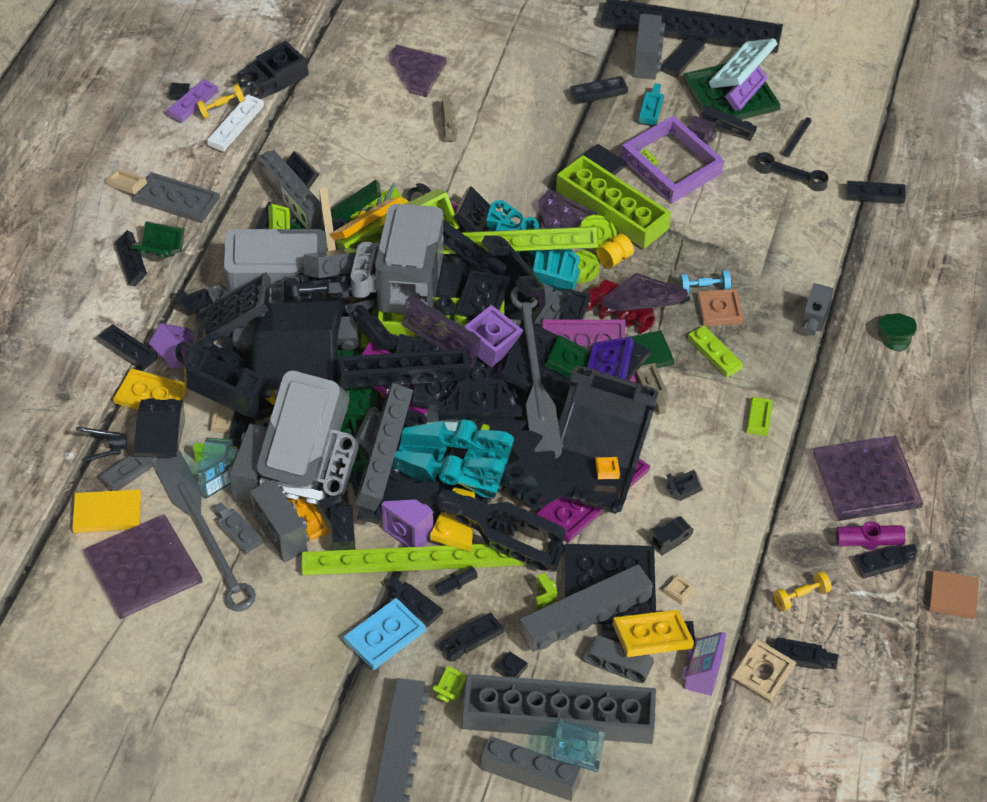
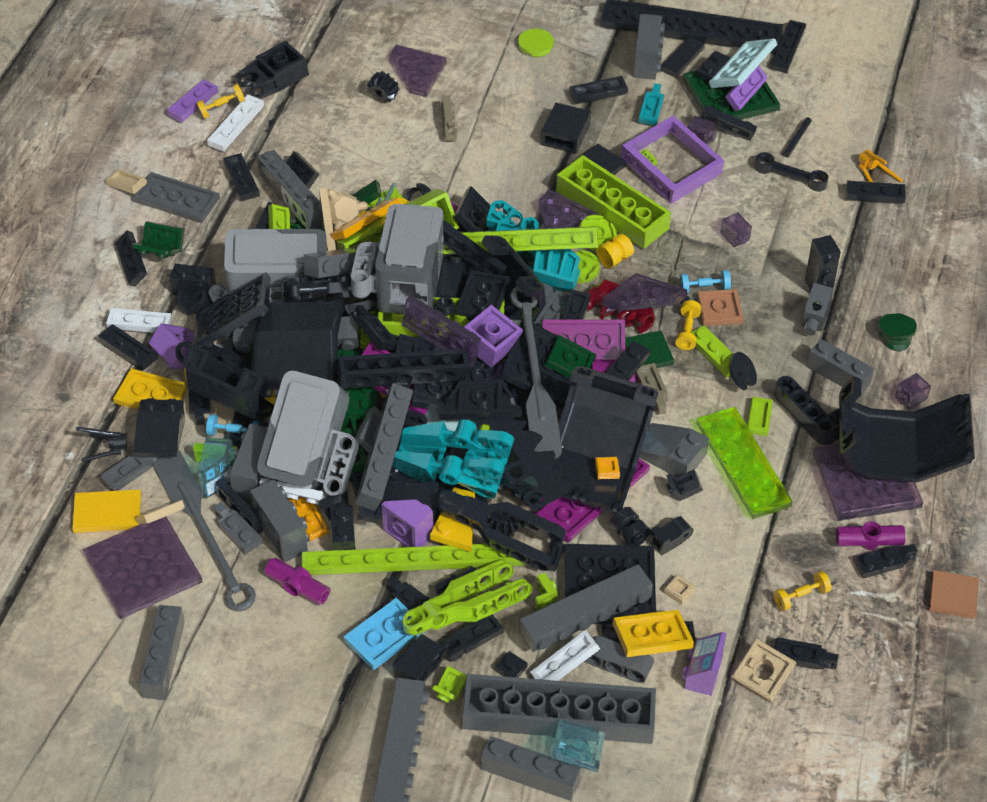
black tile [169,83,190,100] -> none
dark purple tile [587,337,634,380] -> none
none -> white plate [106,308,172,333]
none -> tan tile [135,500,185,524]
none -> dark grey brick [139,605,185,700]
none -> black brick [170,263,216,295]
none -> black hinge [188,389,211,425]
none -> medium azure wheel [206,414,262,436]
none -> black tile [216,478,263,534]
none -> black plate [223,153,260,201]
none -> magenta piece [264,557,331,605]
none -> tan rock [328,189,368,231]
none -> black gear [367,71,400,103]
none -> black brick [393,634,444,681]
none -> lime piece [402,559,532,635]
none -> lime tile [518,28,554,57]
none -> white plate [530,630,600,681]
none -> black brick [541,102,591,154]
none -> black wheel [609,507,651,545]
none -> dark grey slope [639,423,709,477]
none -> yellow wheel [675,300,702,350]
none -> black plate [696,50,731,82]
none -> clear neon green plate [696,407,793,519]
none -> clear purple brick [720,212,752,247]
none -> black piece [729,352,757,390]
none -> black tile [770,20,807,74]
none -> black beam [775,376,840,445]
none -> black brick [805,235,841,291]
none -> dark grey brick [807,339,874,394]
none -> black windscreen [839,376,975,483]
none -> light orange plant [858,150,903,182]
none -> clear purple brick [895,373,931,410]

